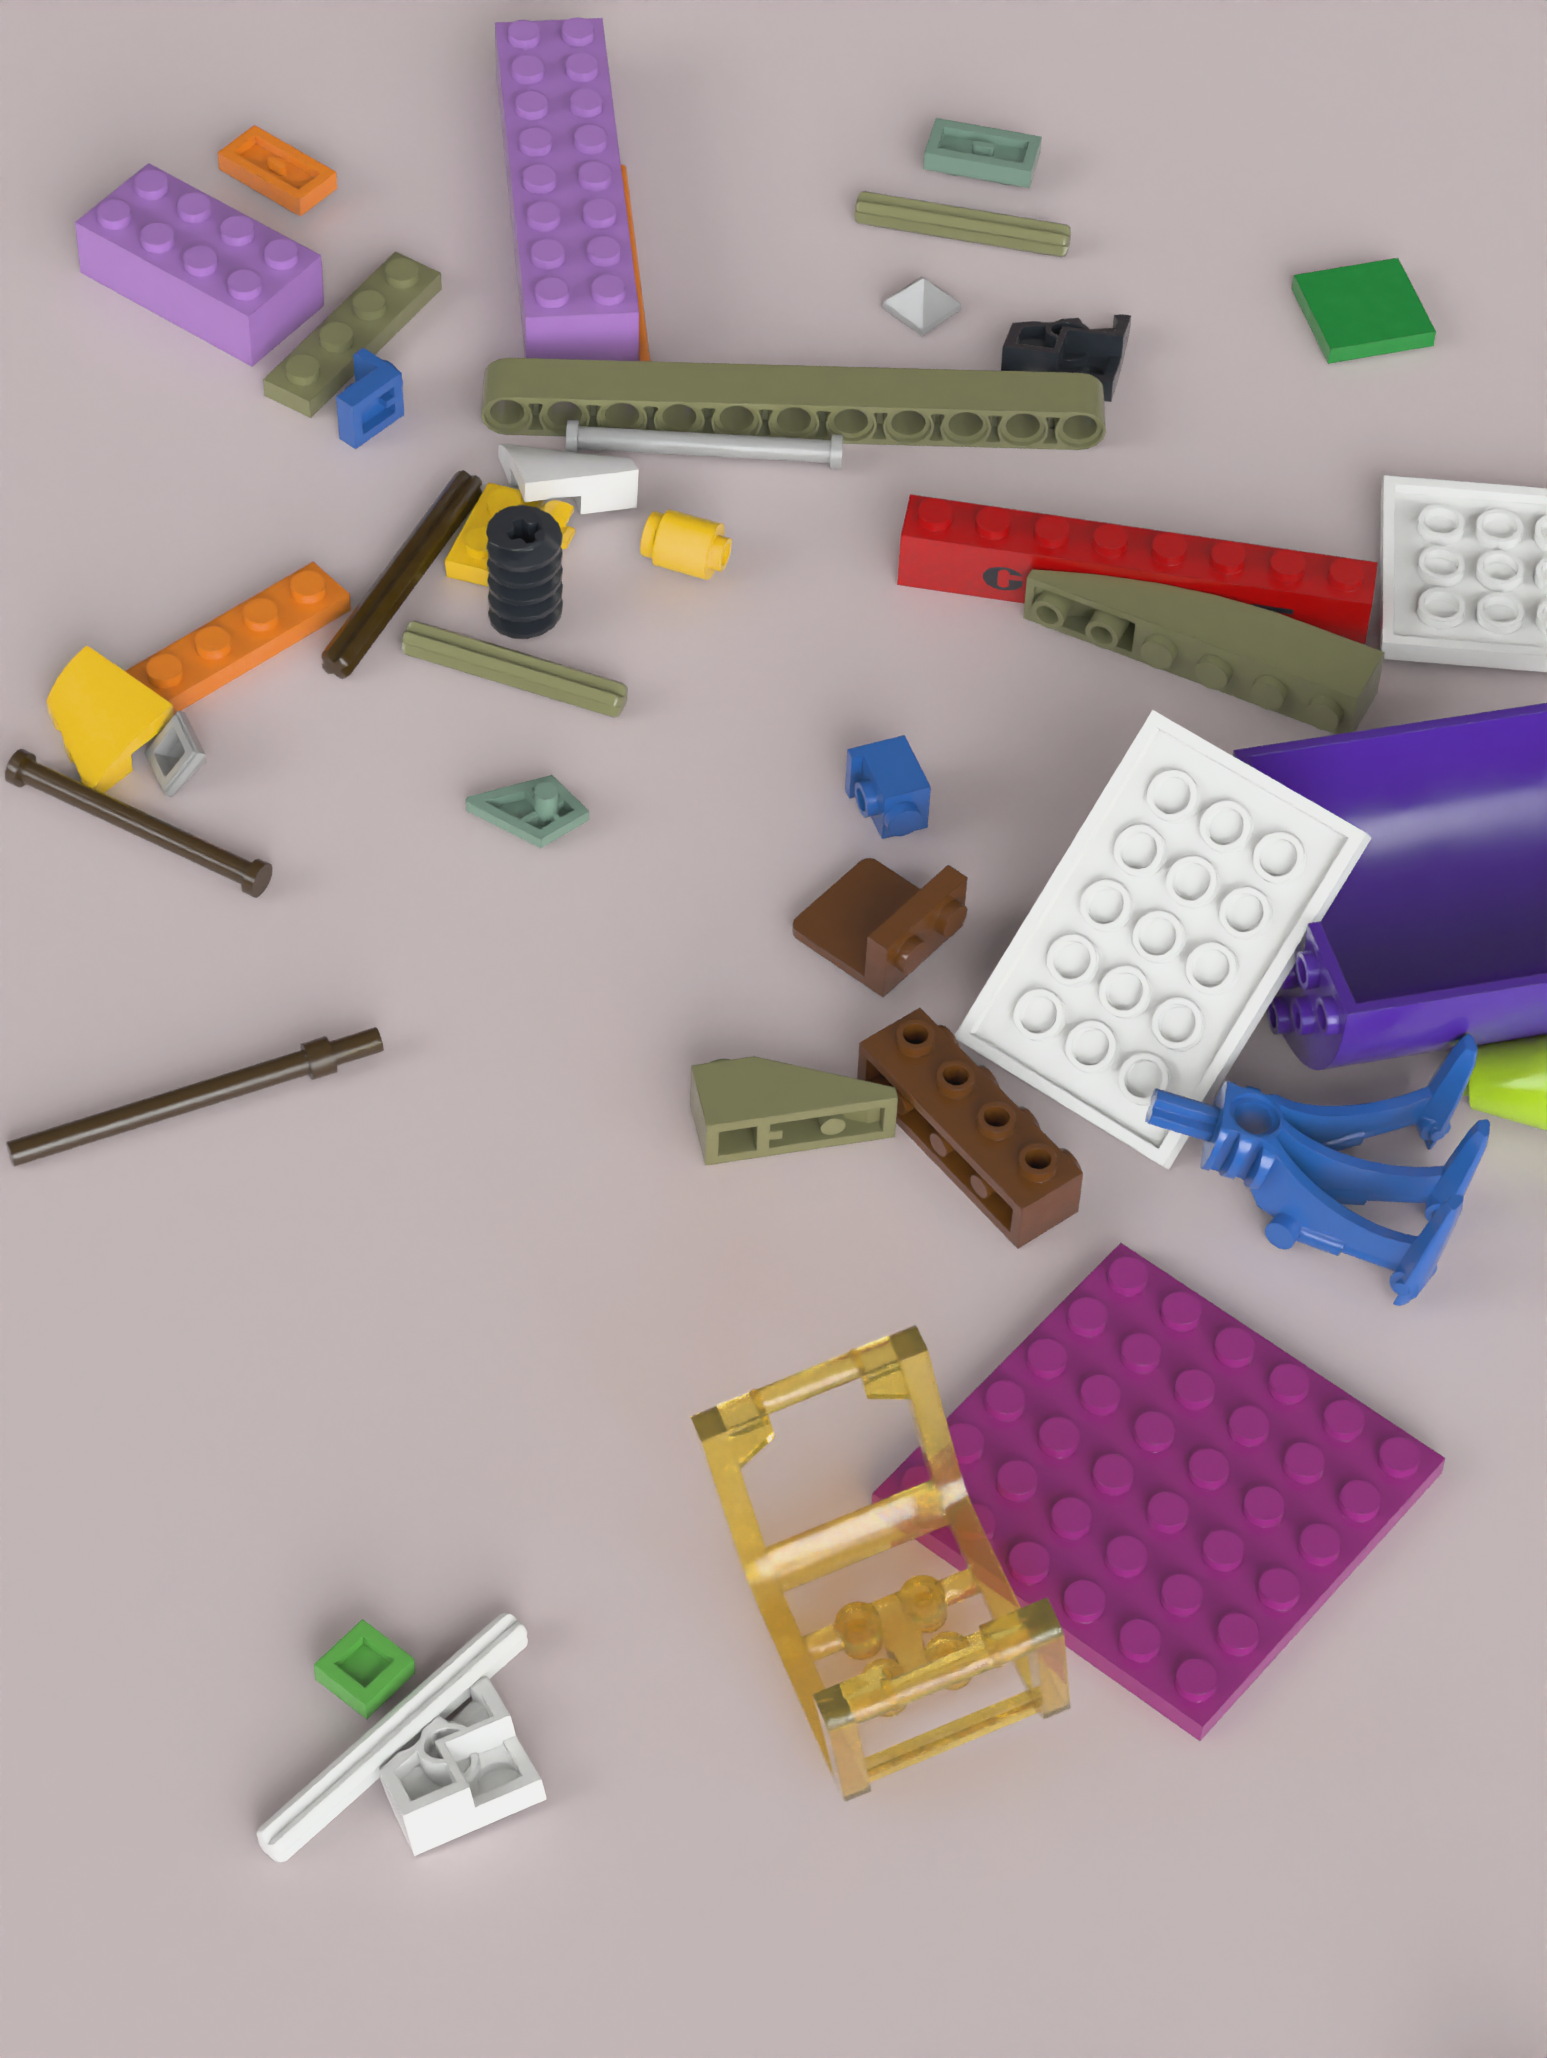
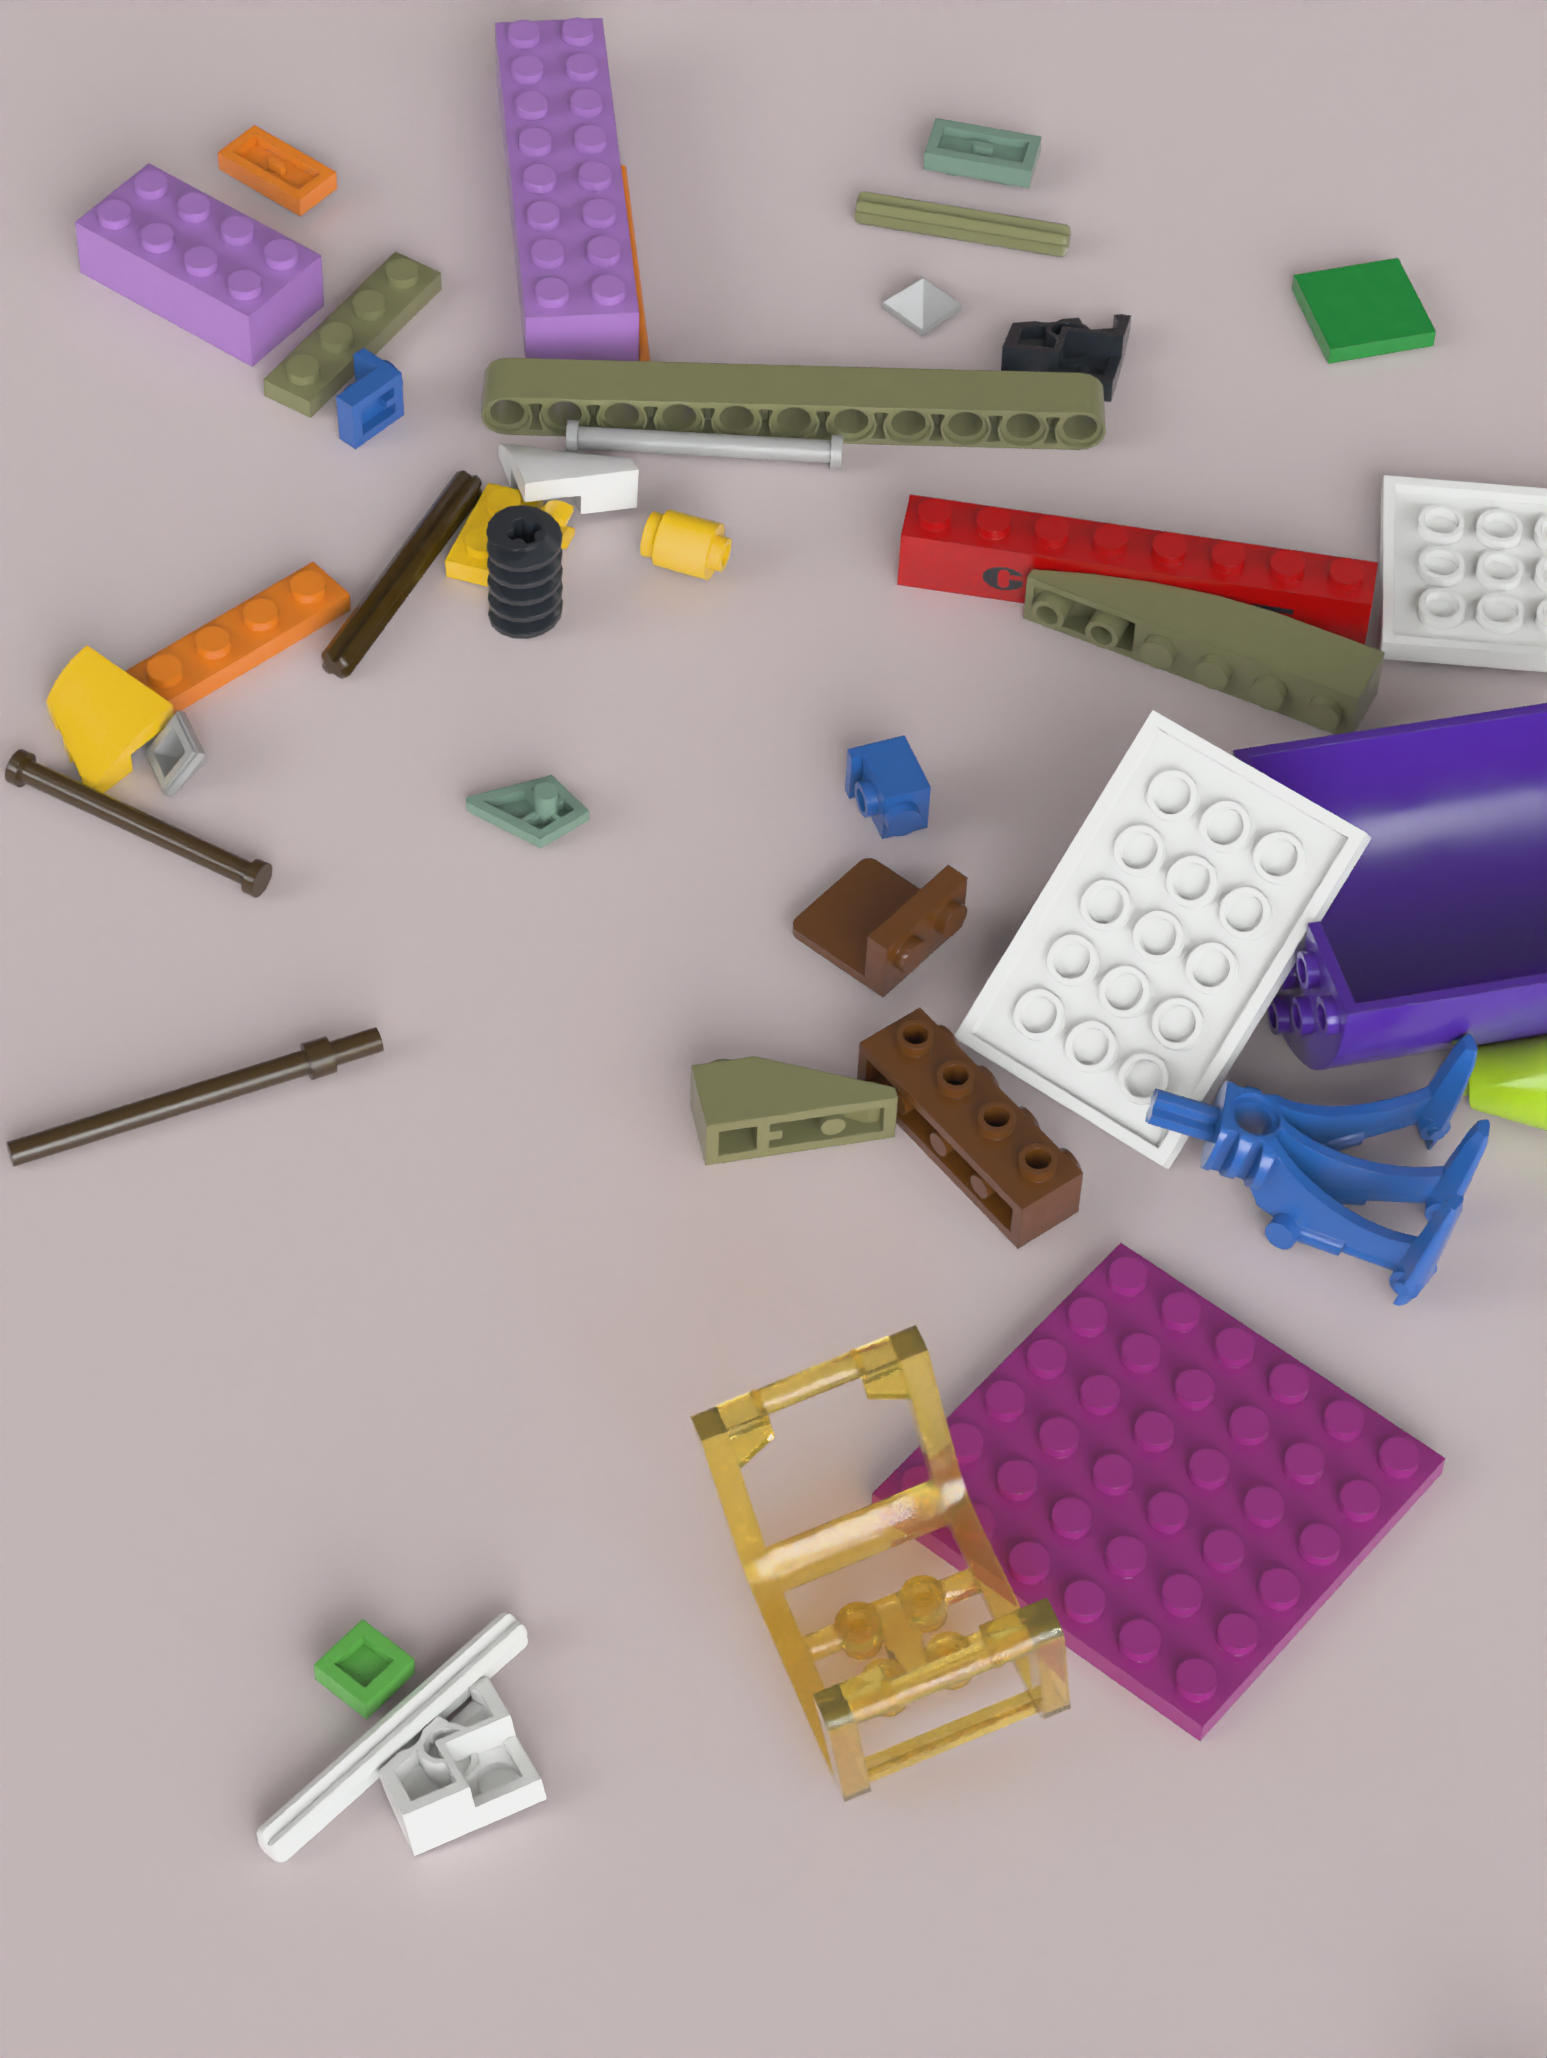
olive axle [401,620,628,718] -> none

